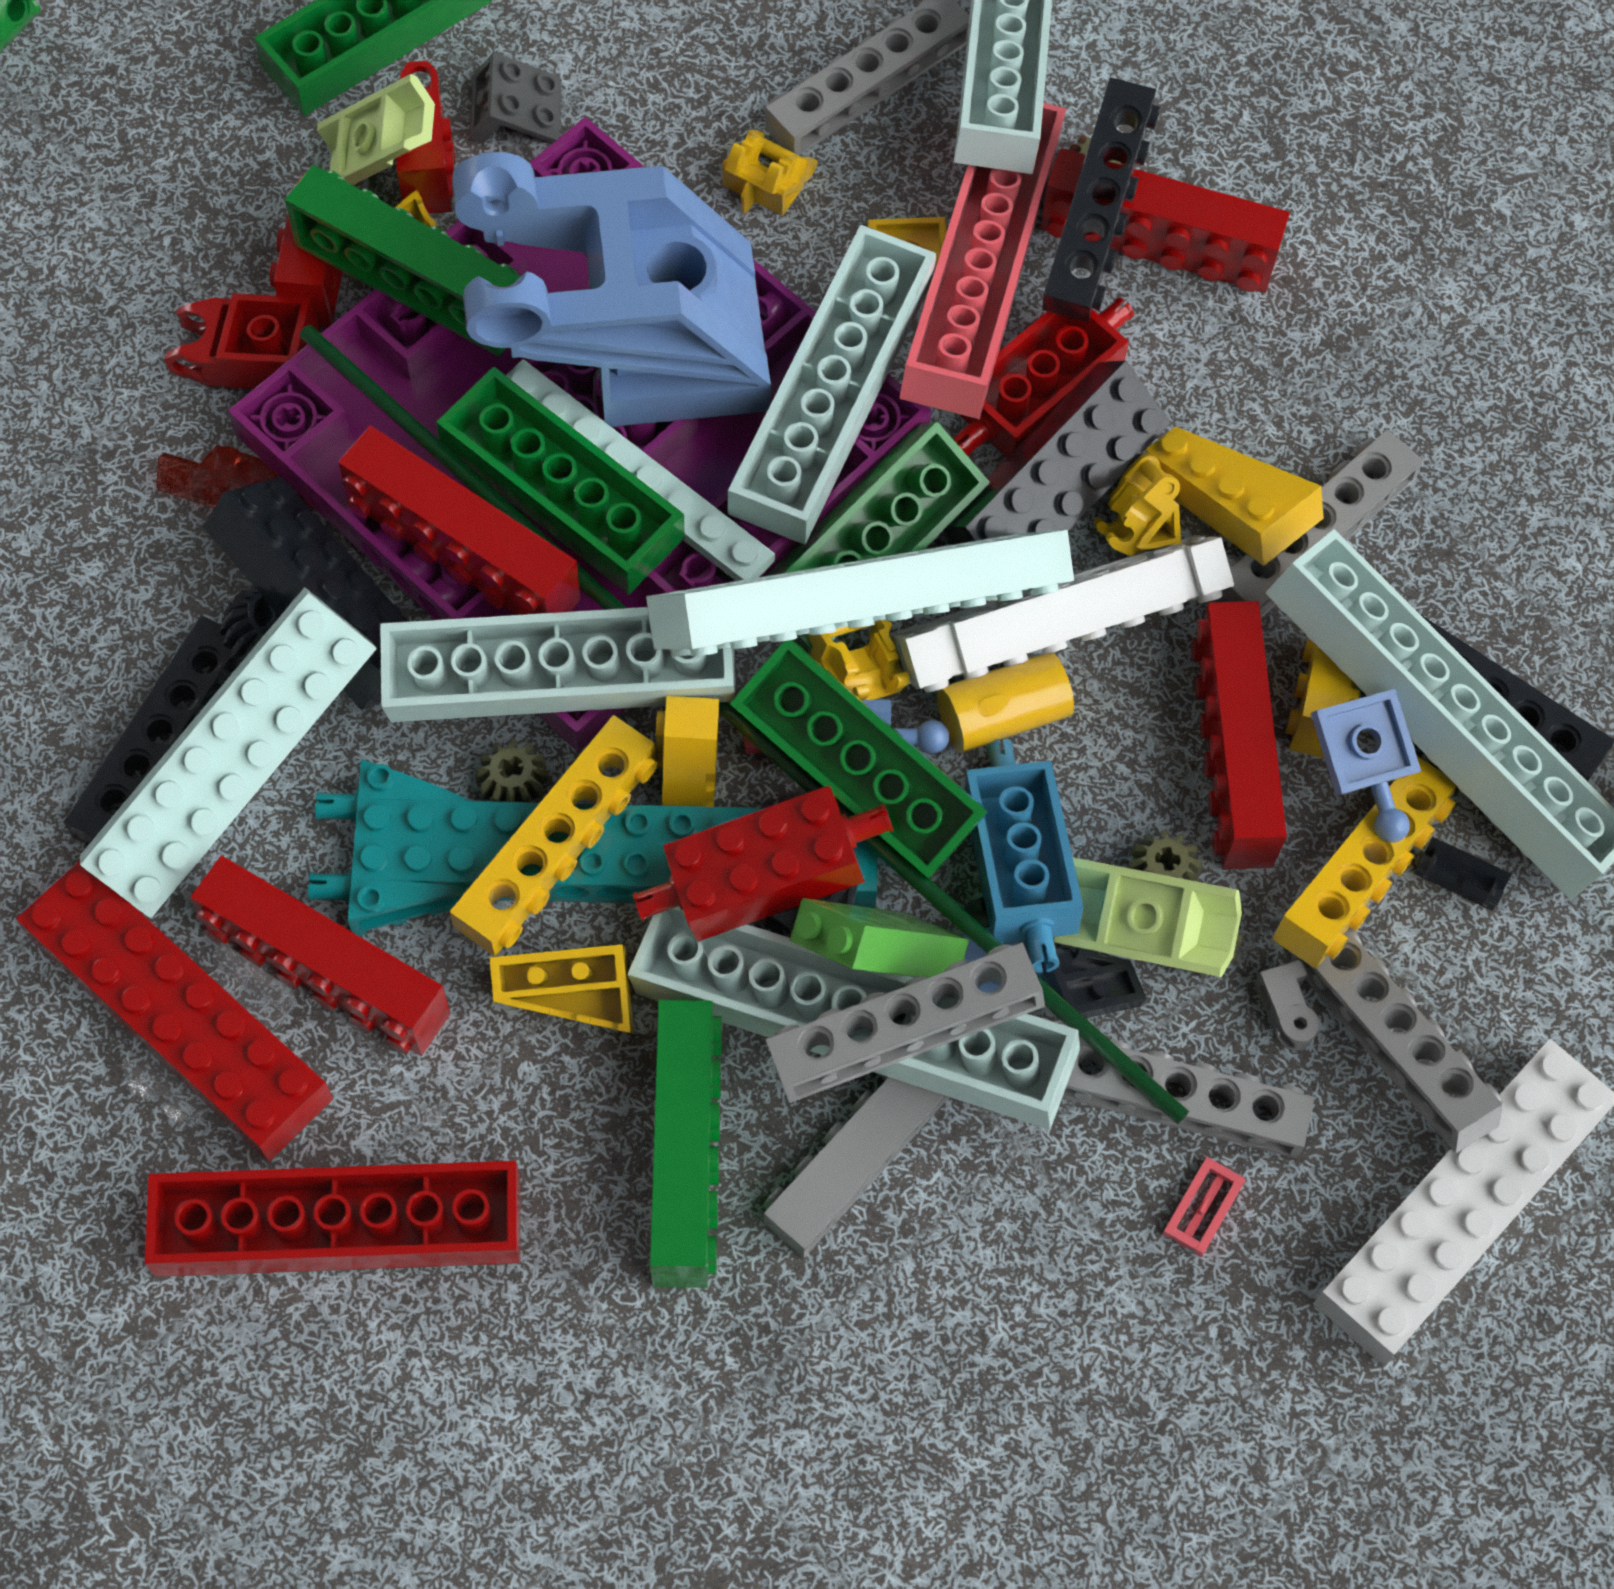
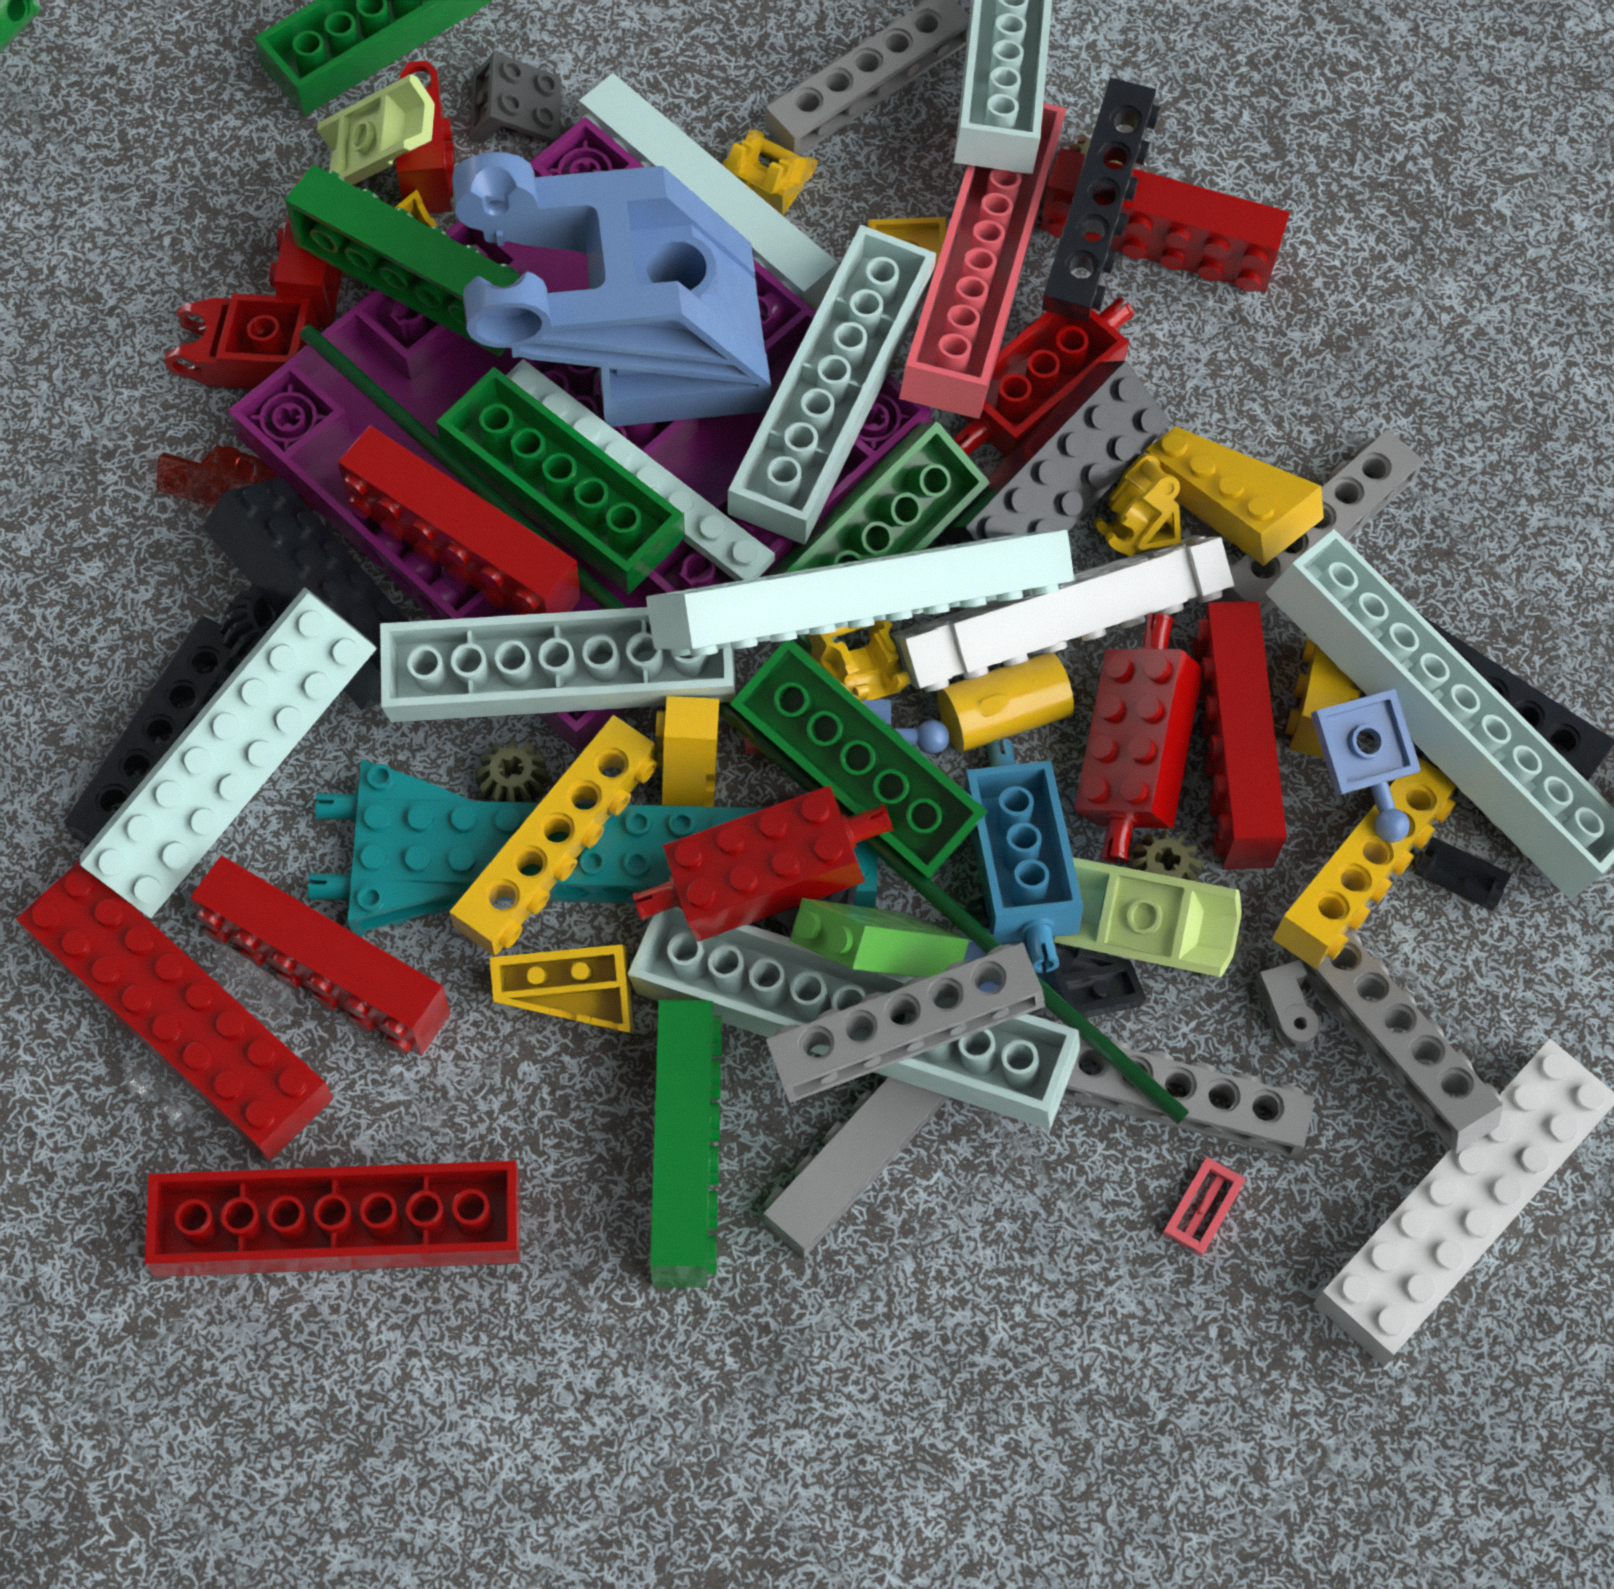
none -> light aqua brick [579,73,838,312]
none -> red brick [1074,613,1203,863]

